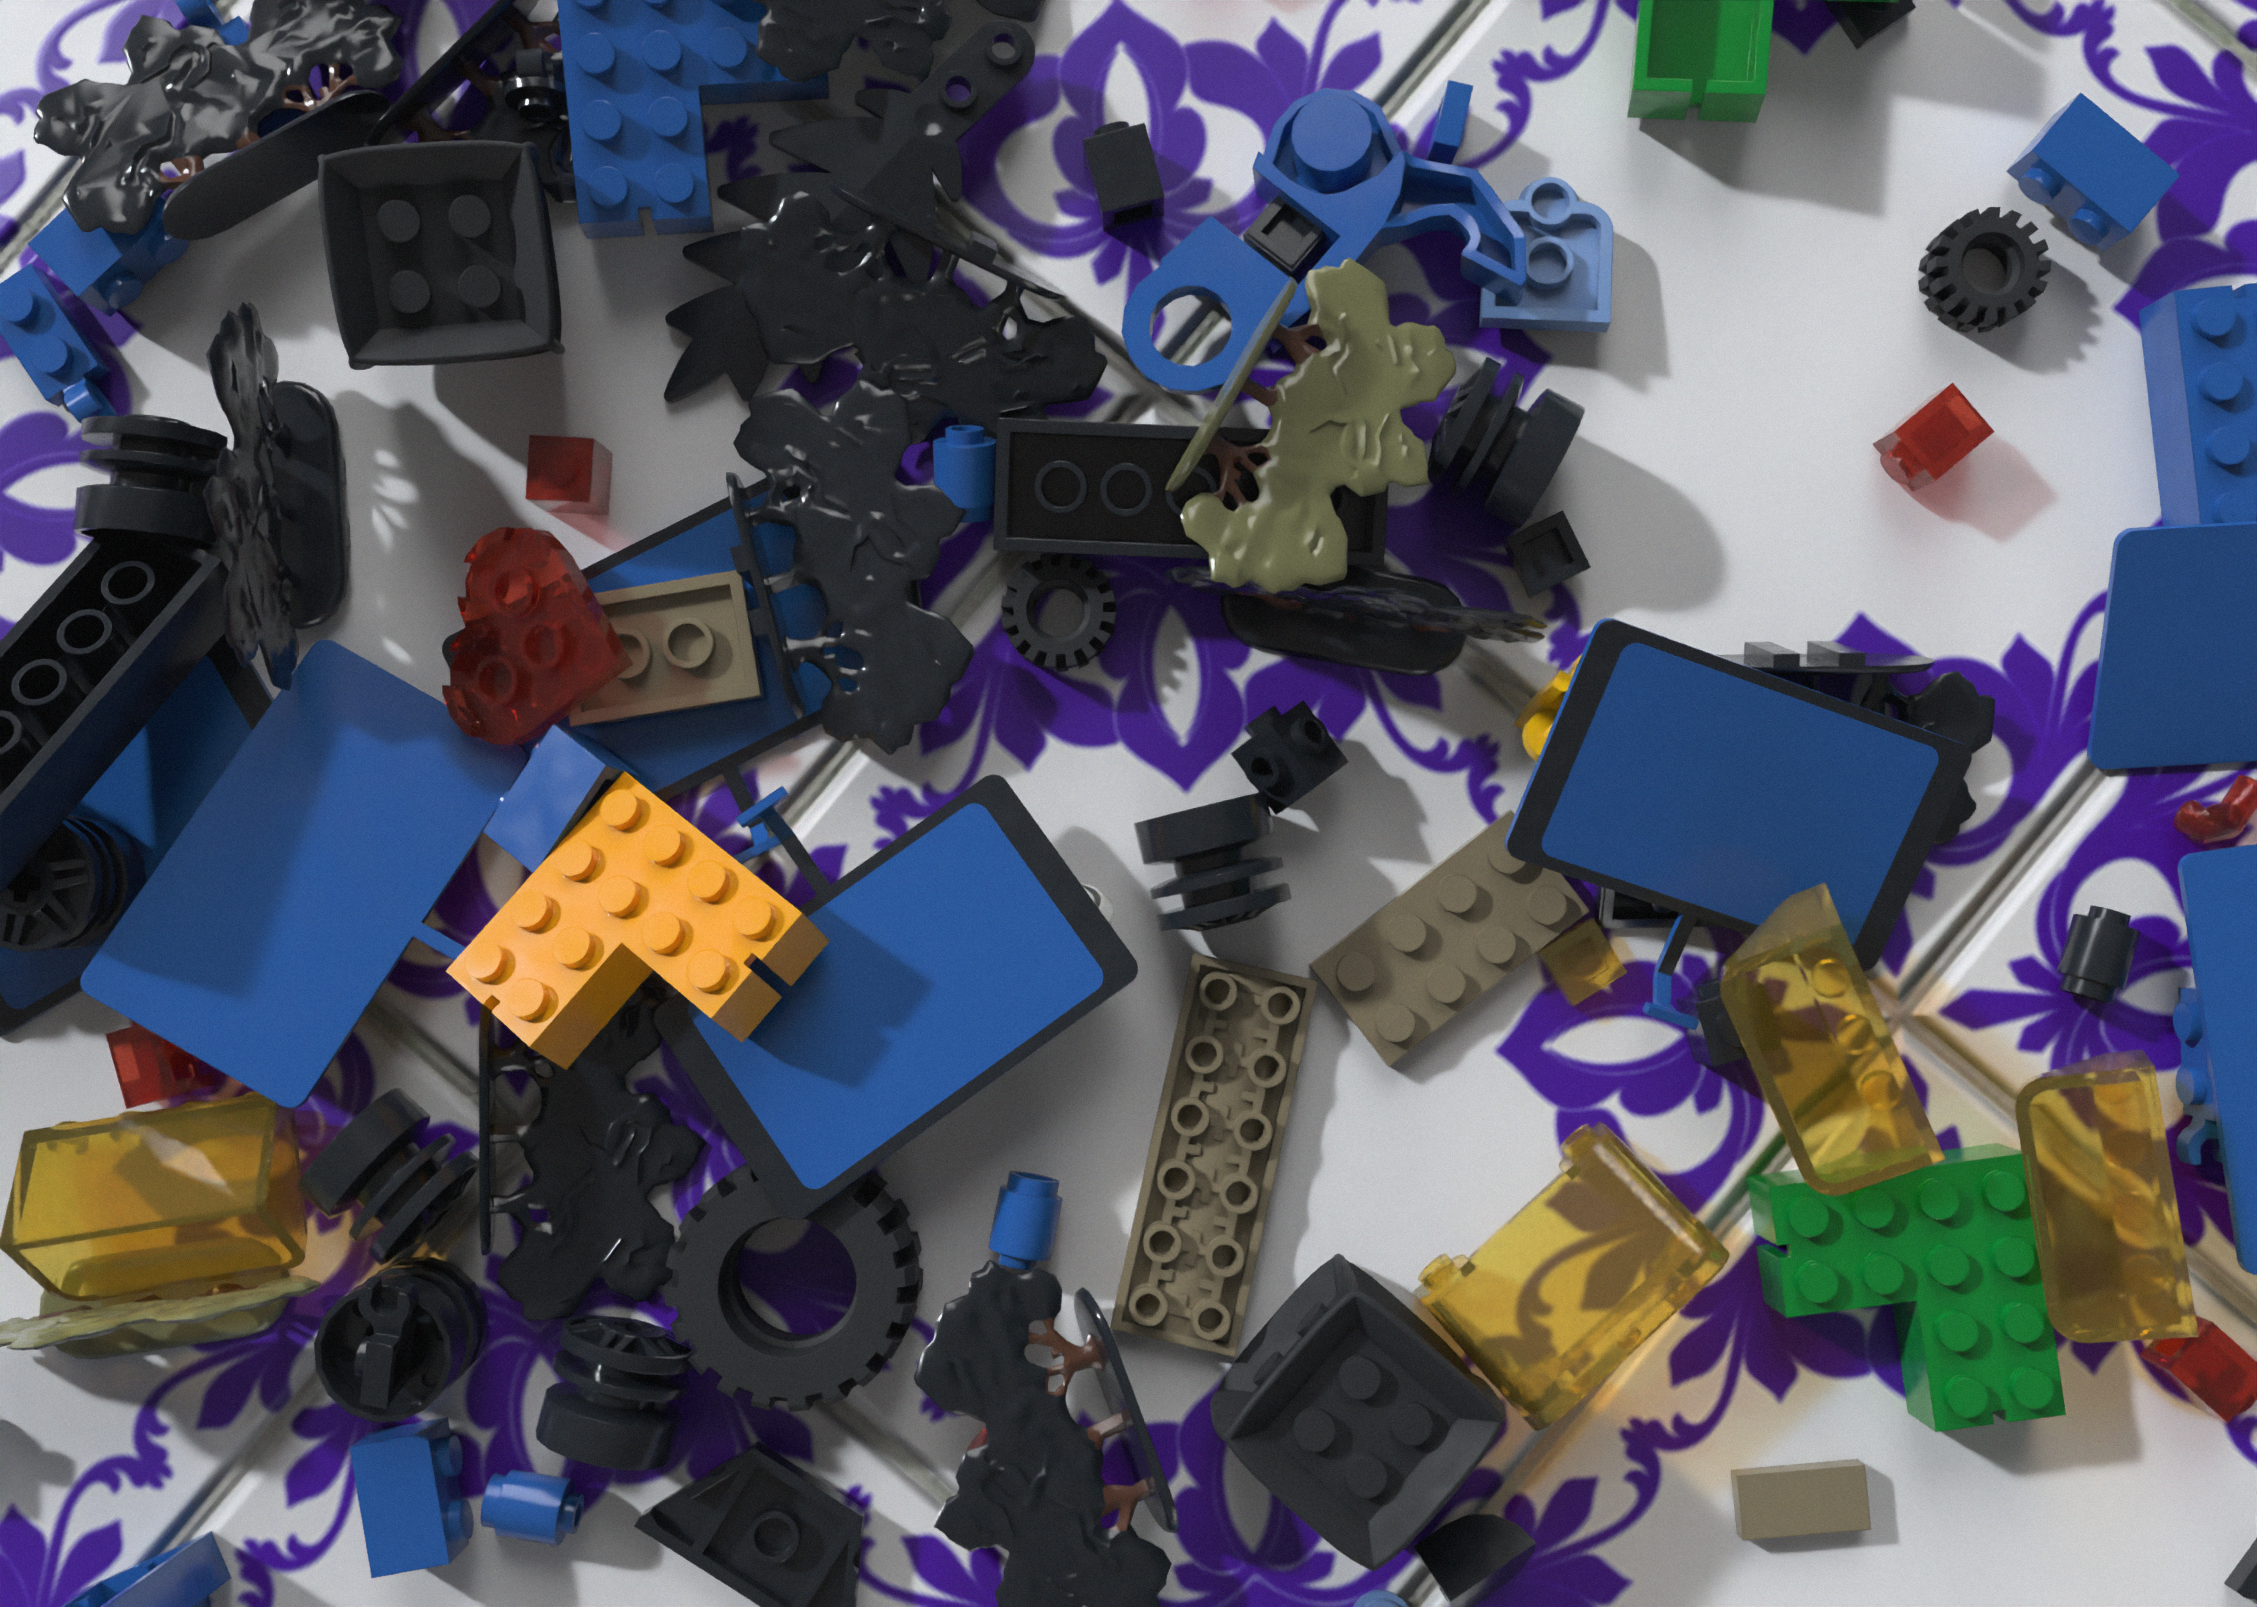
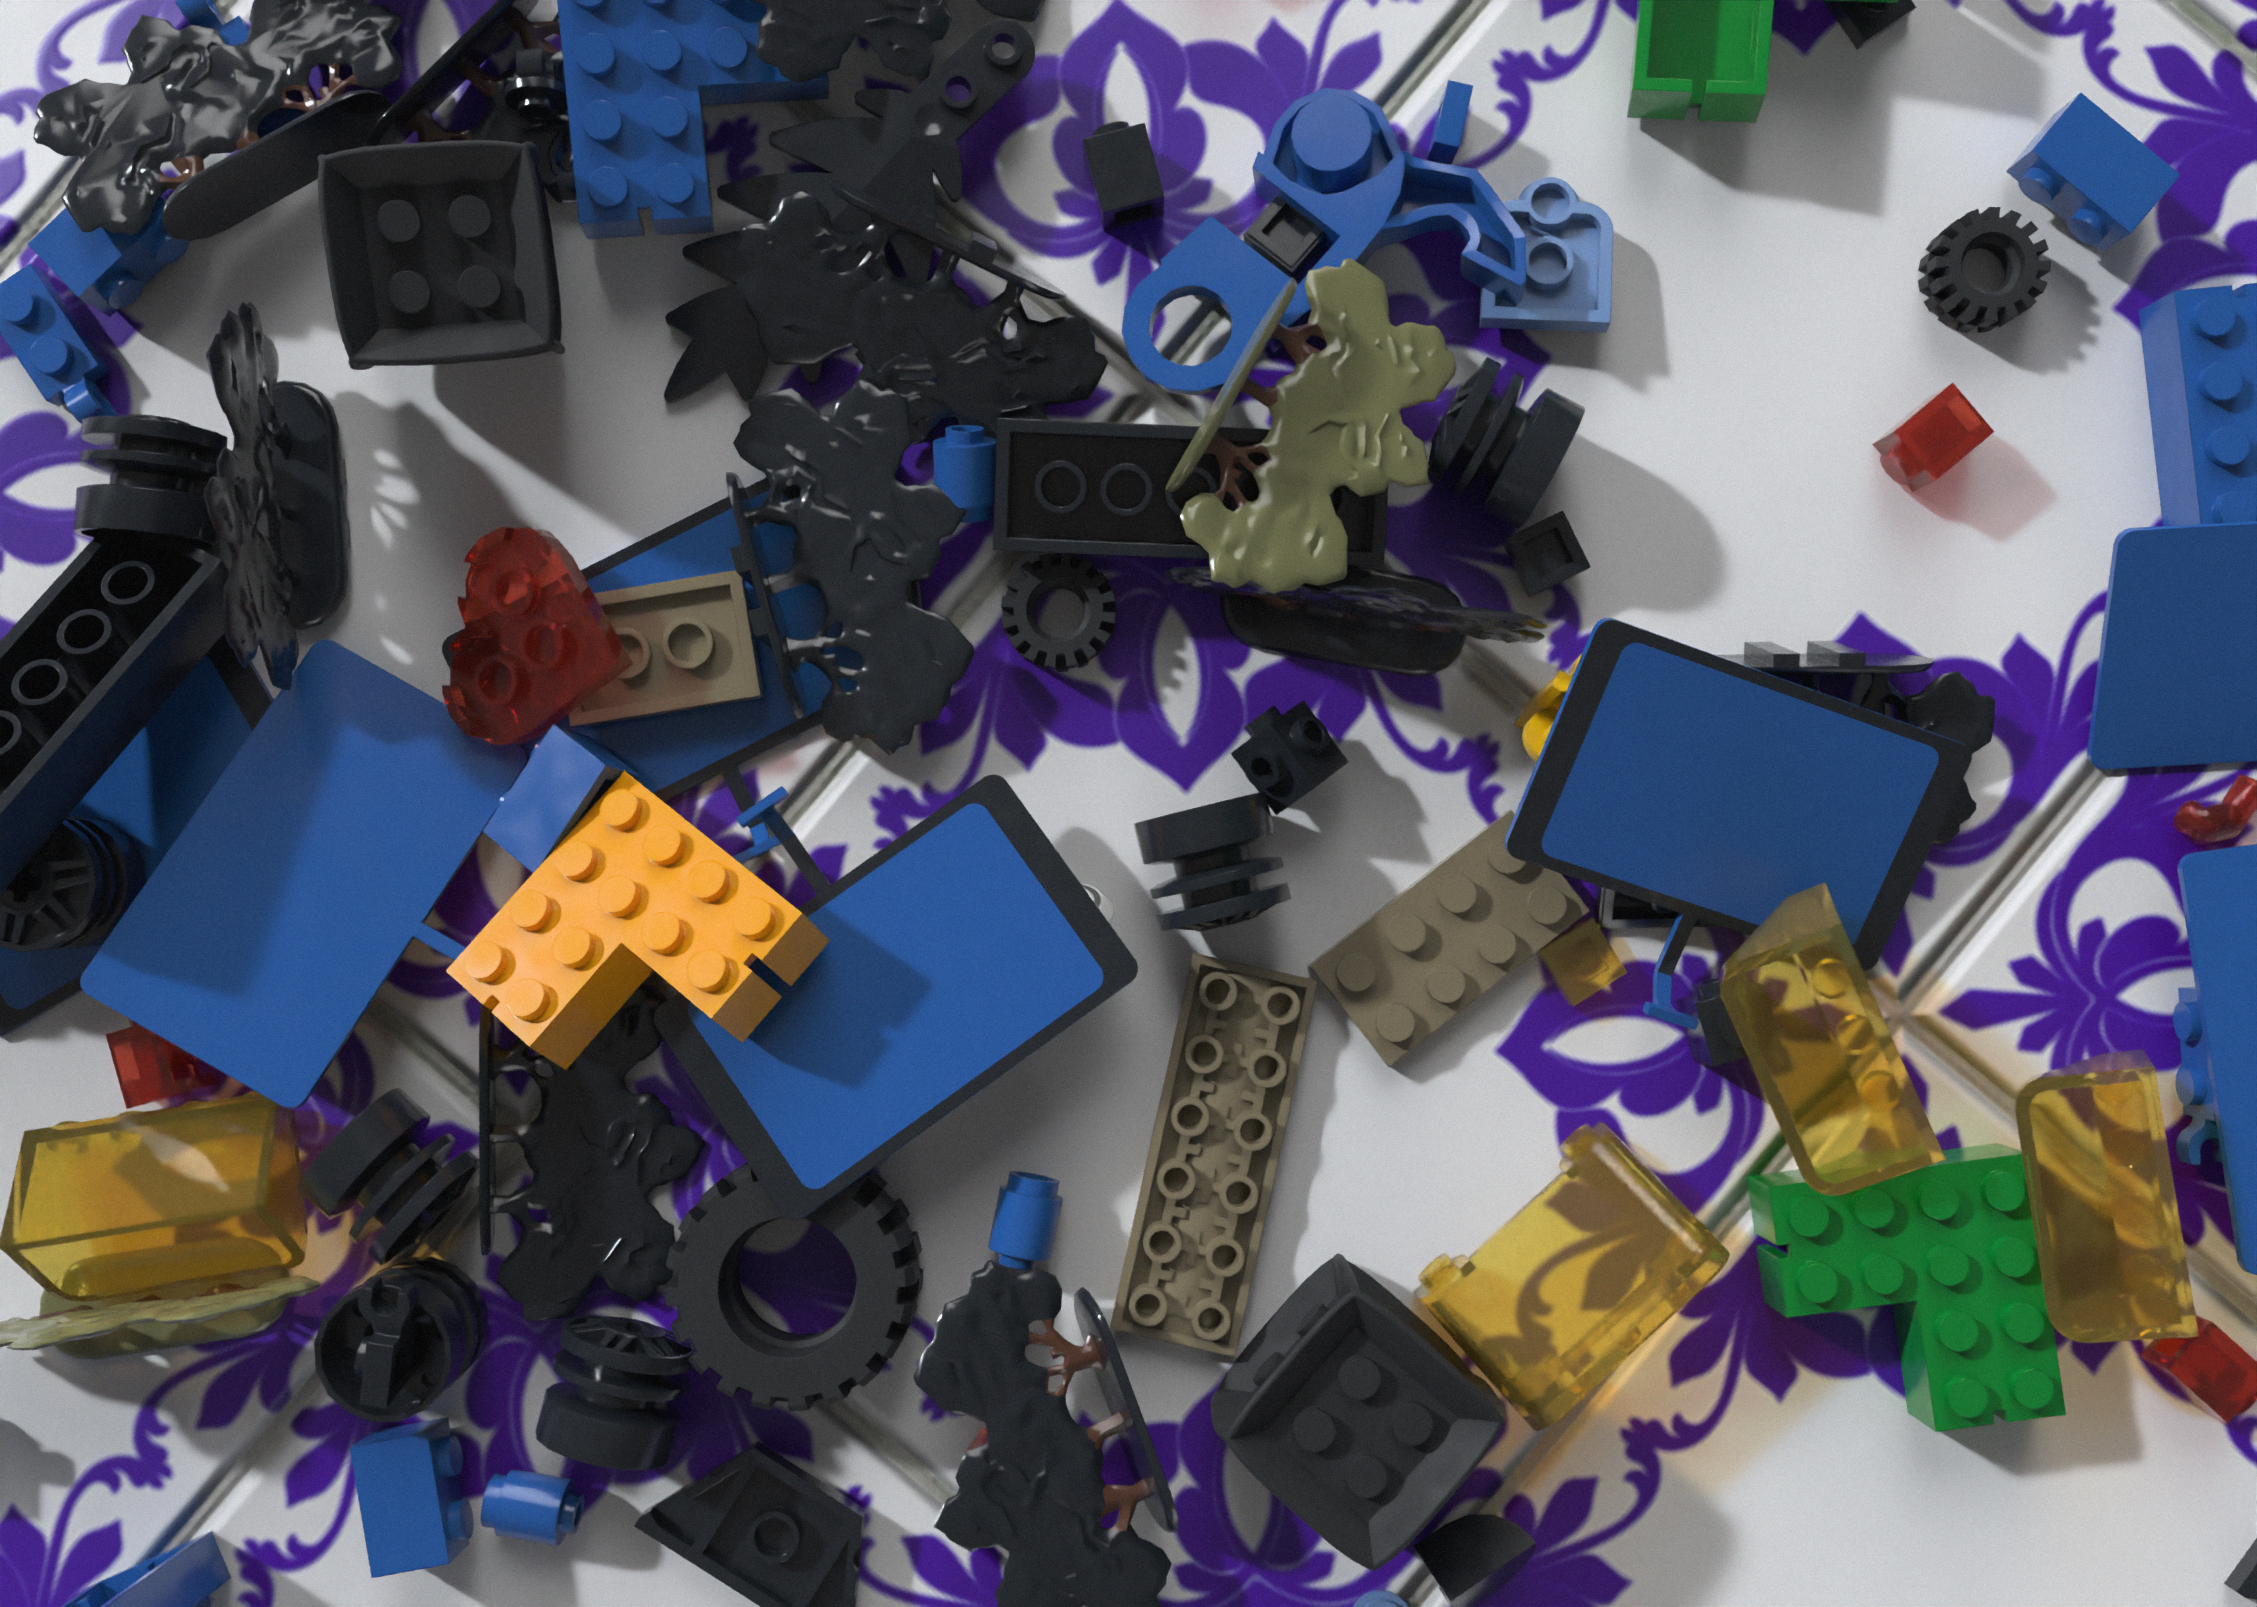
clear red brick [525,435,613,515] -> none
dark tan tile [1731,1459,1871,1540] -> none
black brick [2056,905,2141,1004] -> none

